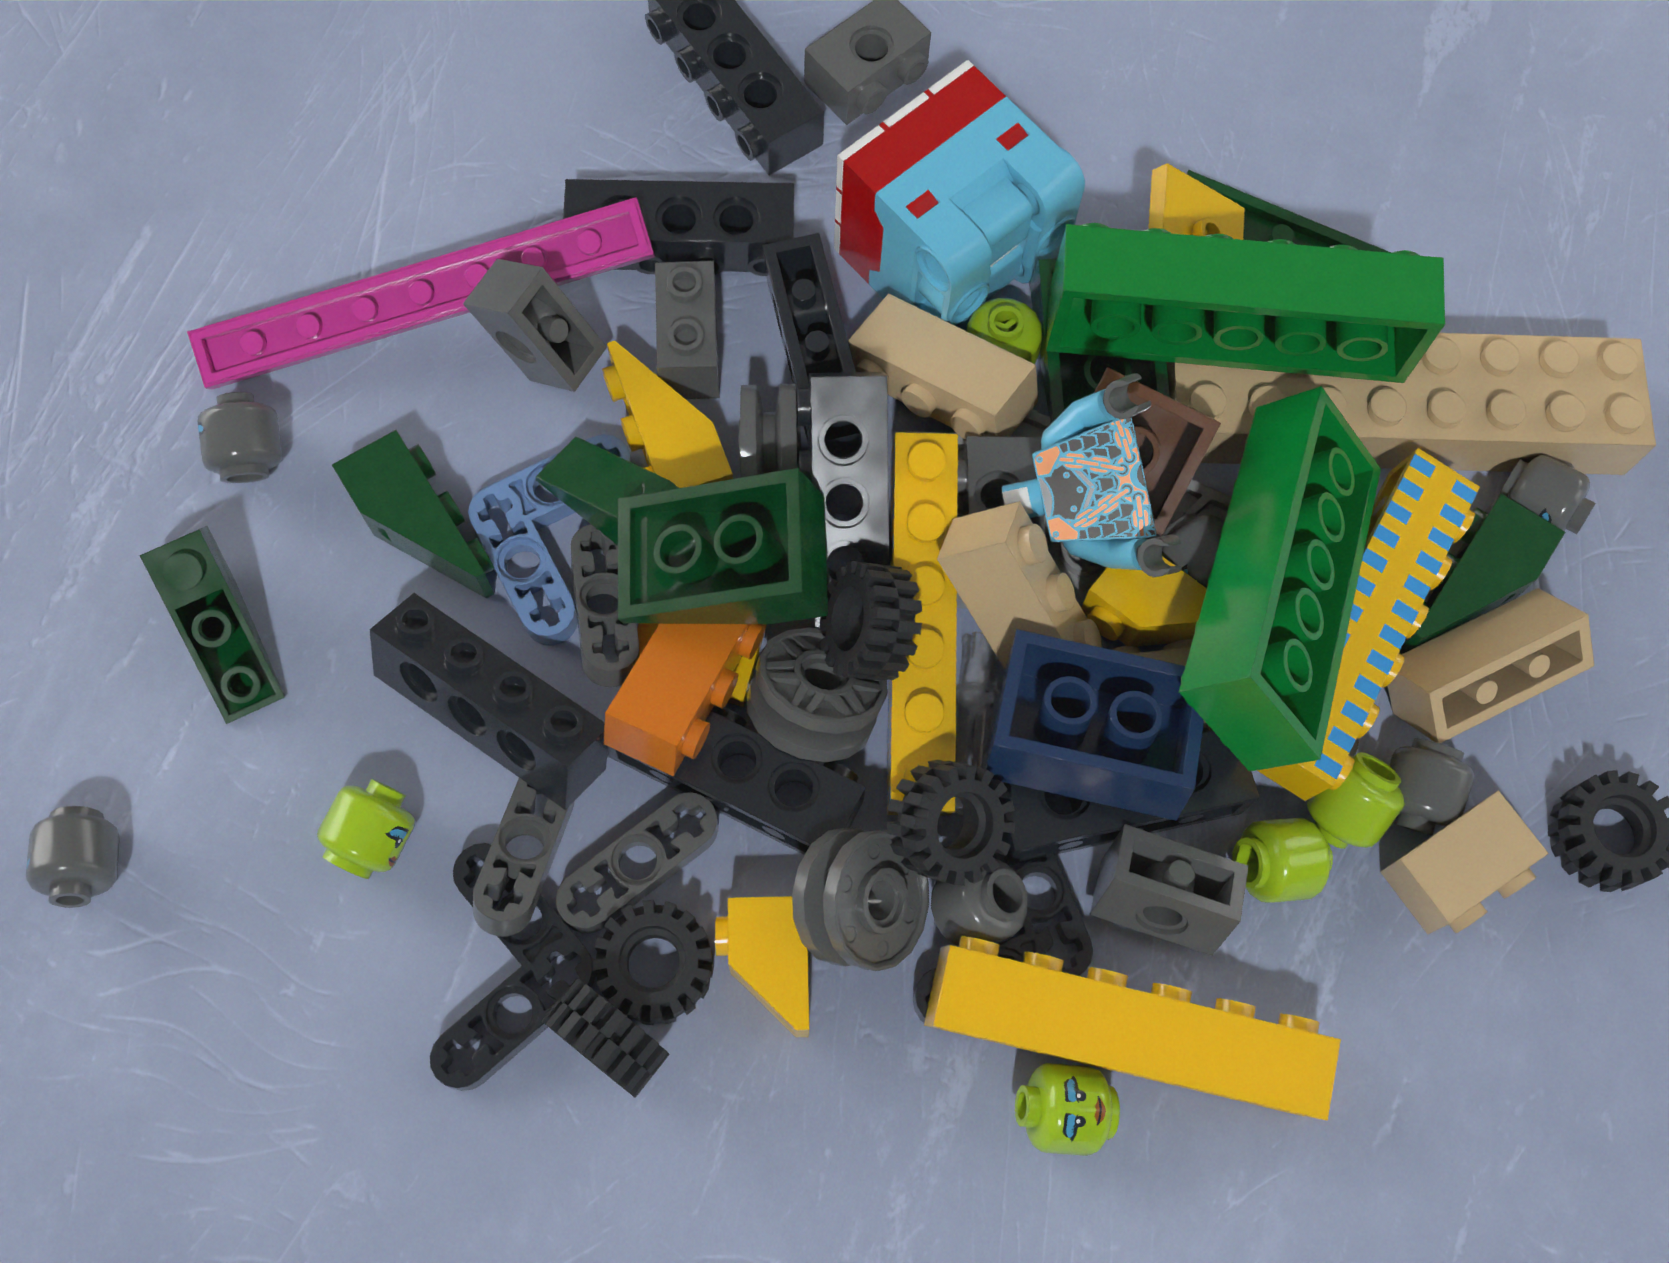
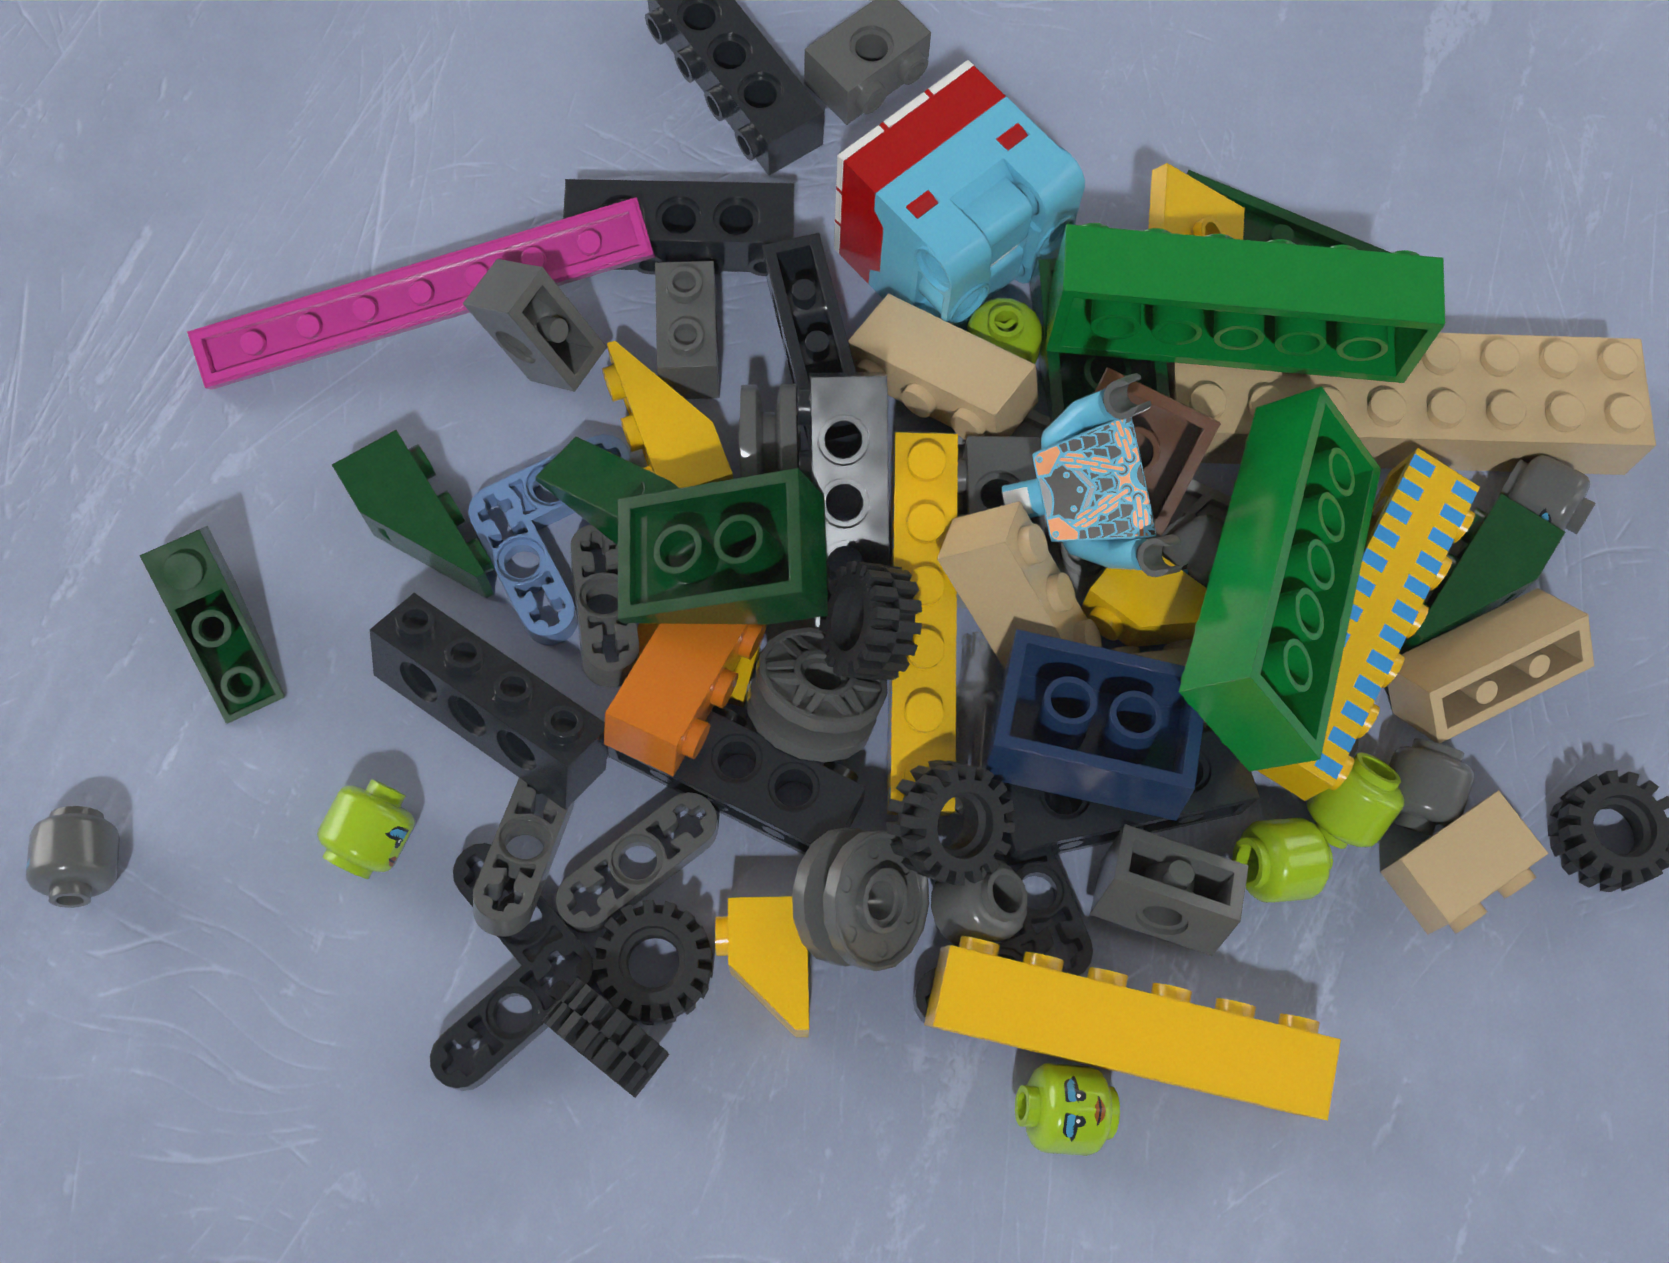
dark grey head [197,392,282,483] -> none

